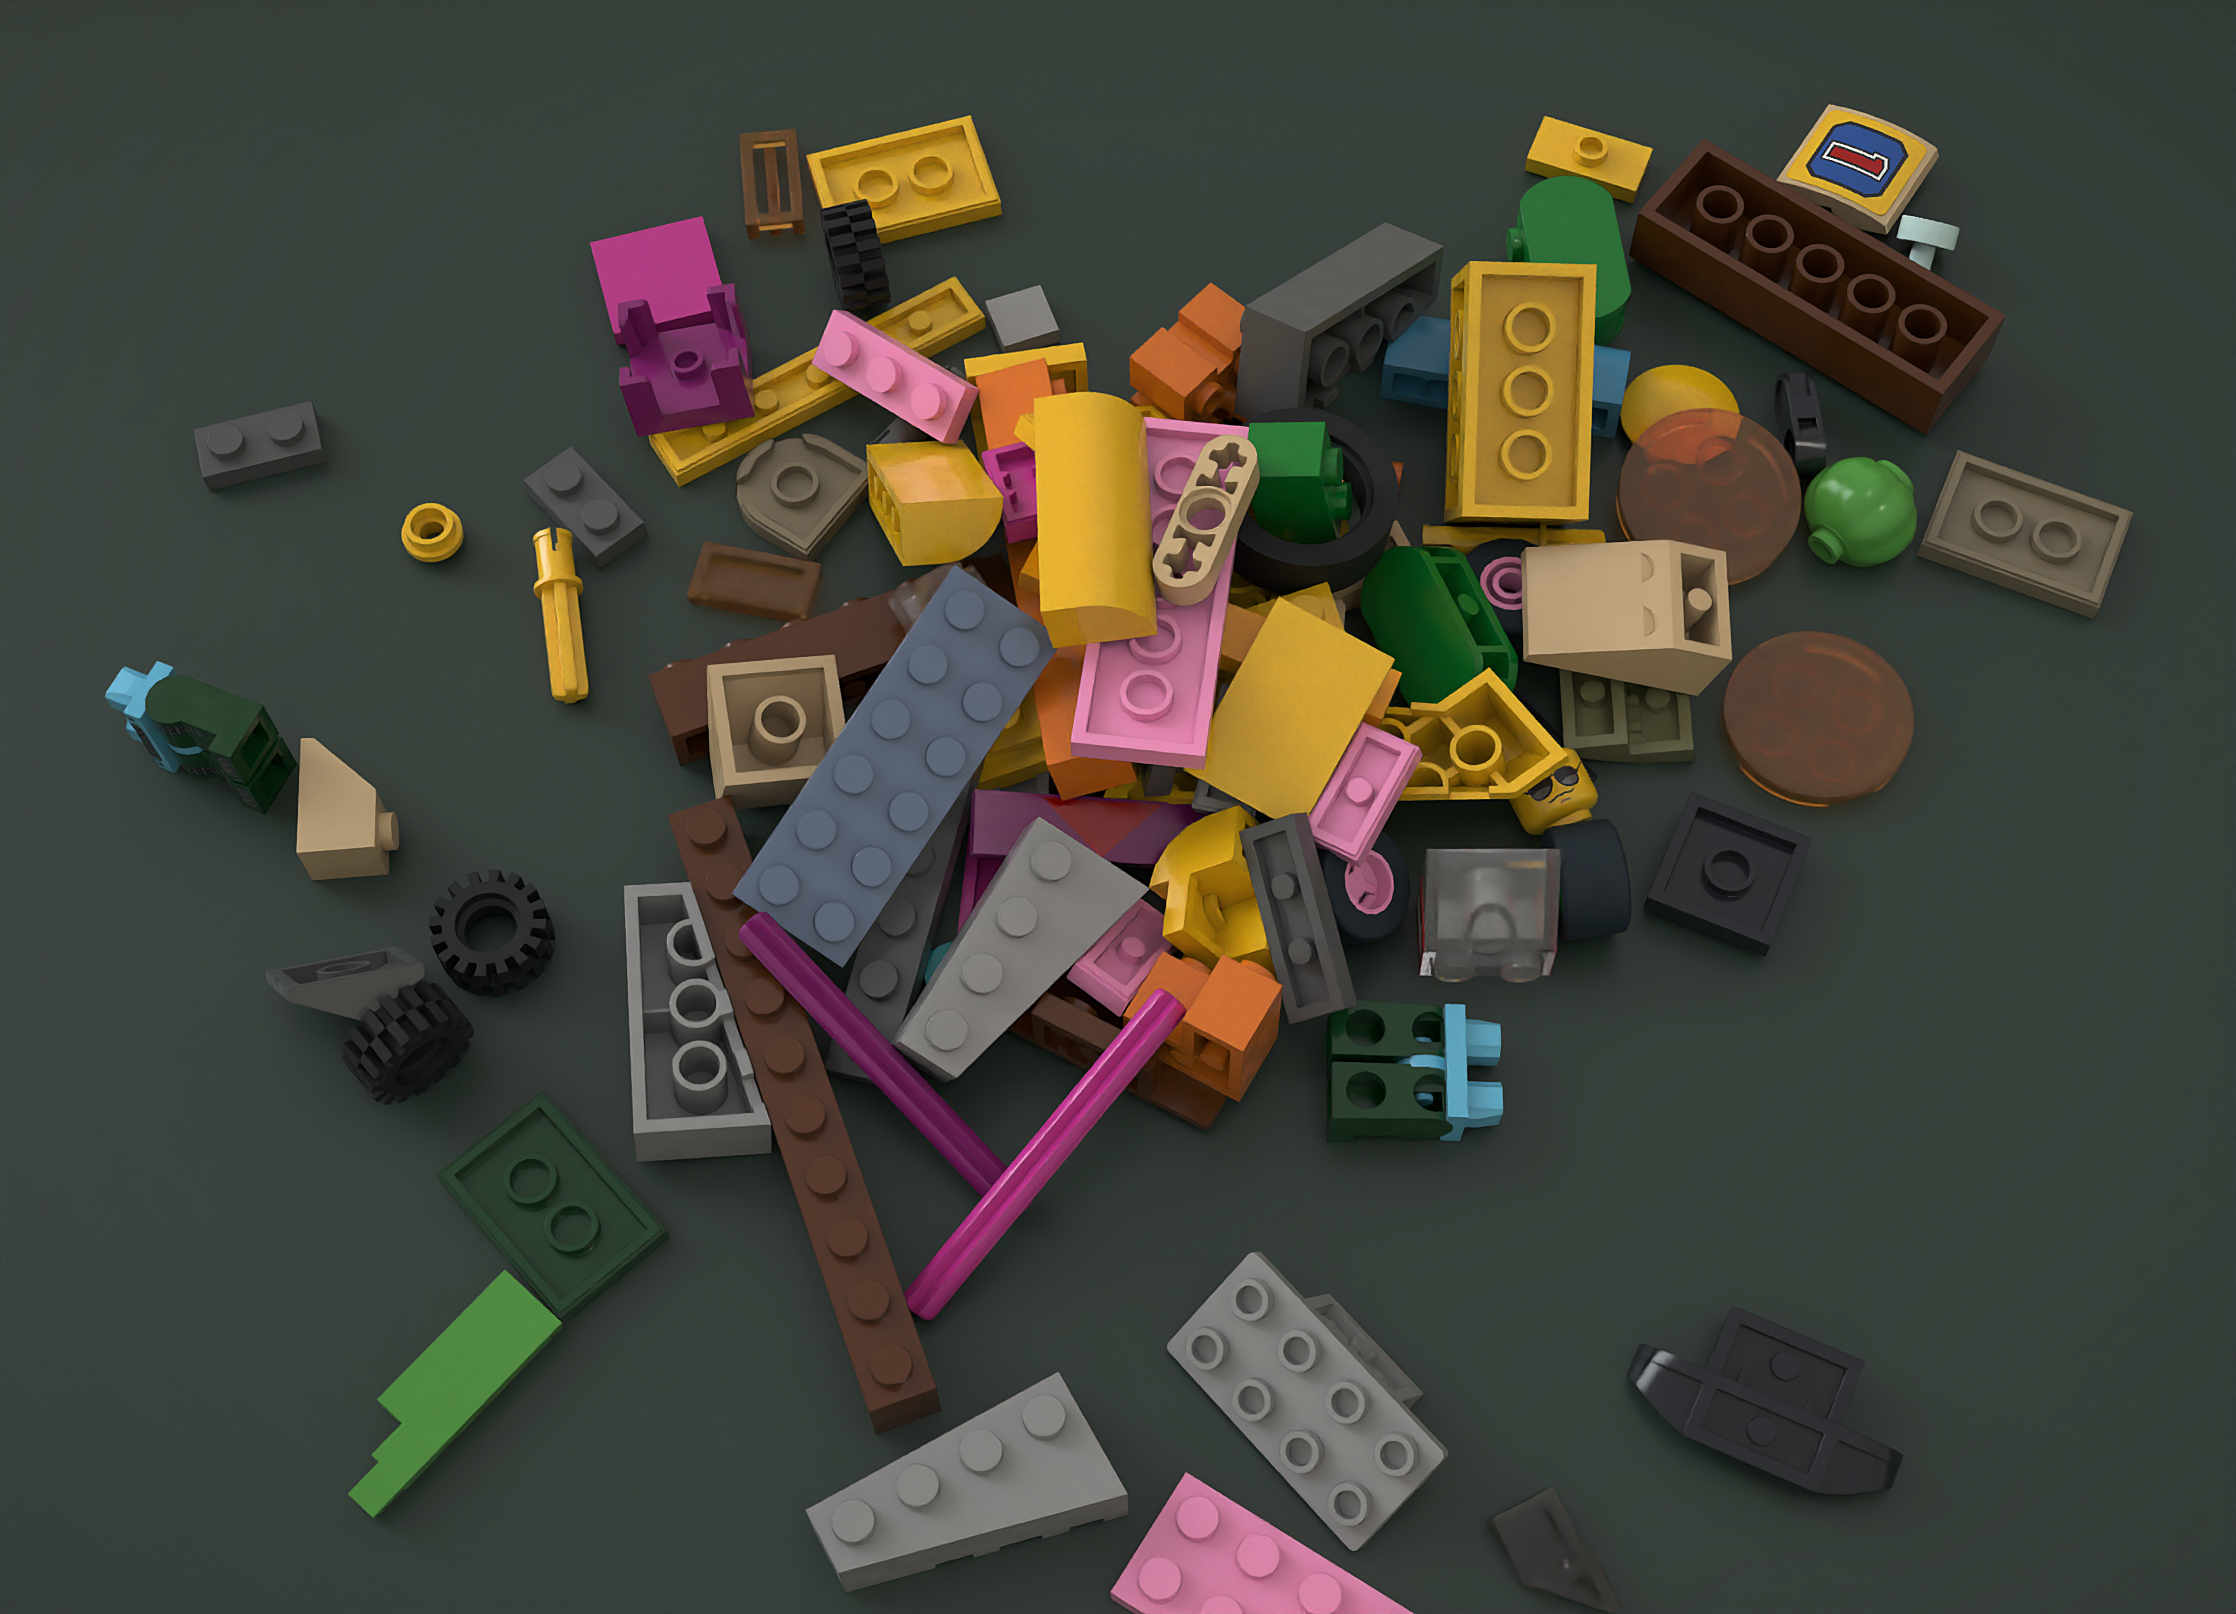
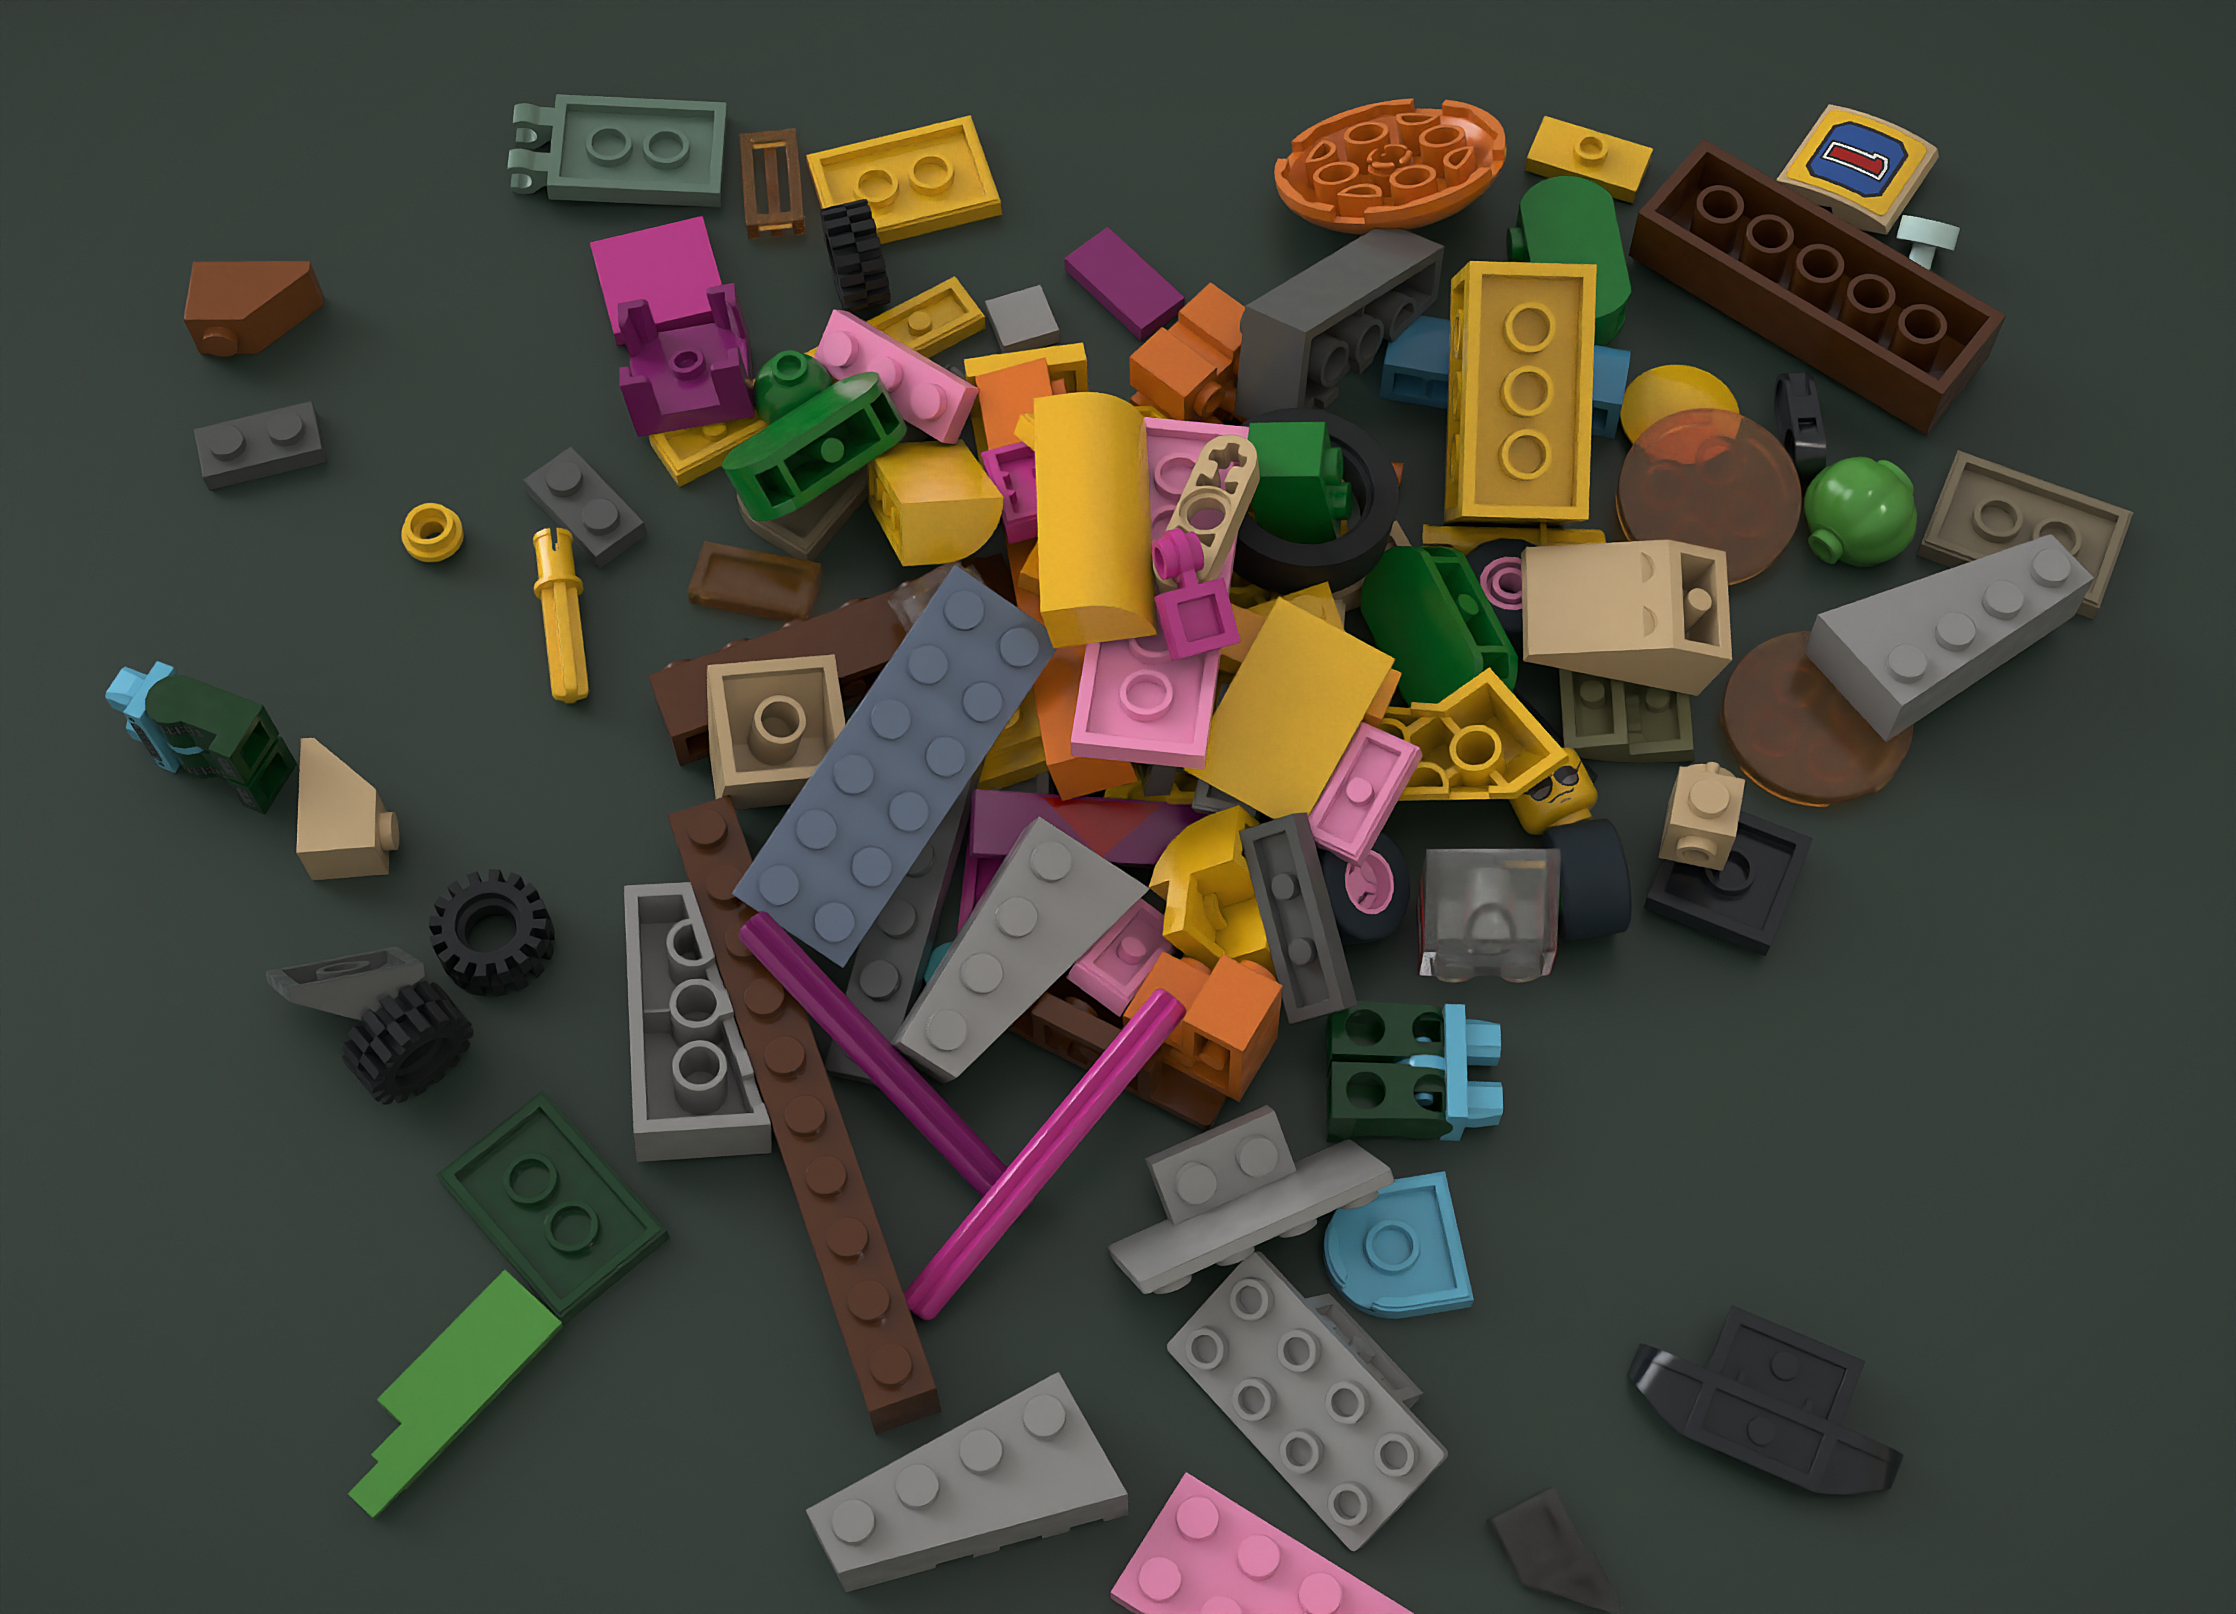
none -> dark orange slope [184,261,324,357]
none -> sand green tile [507,94,727,207]
none -> green brick [722,372,907,521]
none -> green brick [753,350,834,425]
none -> magenta tile [1064,227,1185,341]
none -> light grey bracket [1108,1105,1395,1294]
none -> dark pink plate [1152,528,1241,661]
none -> orange brick [1274,98,1507,235]
none -> medium azure tile [1323,1171,1474,1319]
none -> tan brick [1658,762,1745,871]
none -> light grey wedge [1804,534,2094,742]

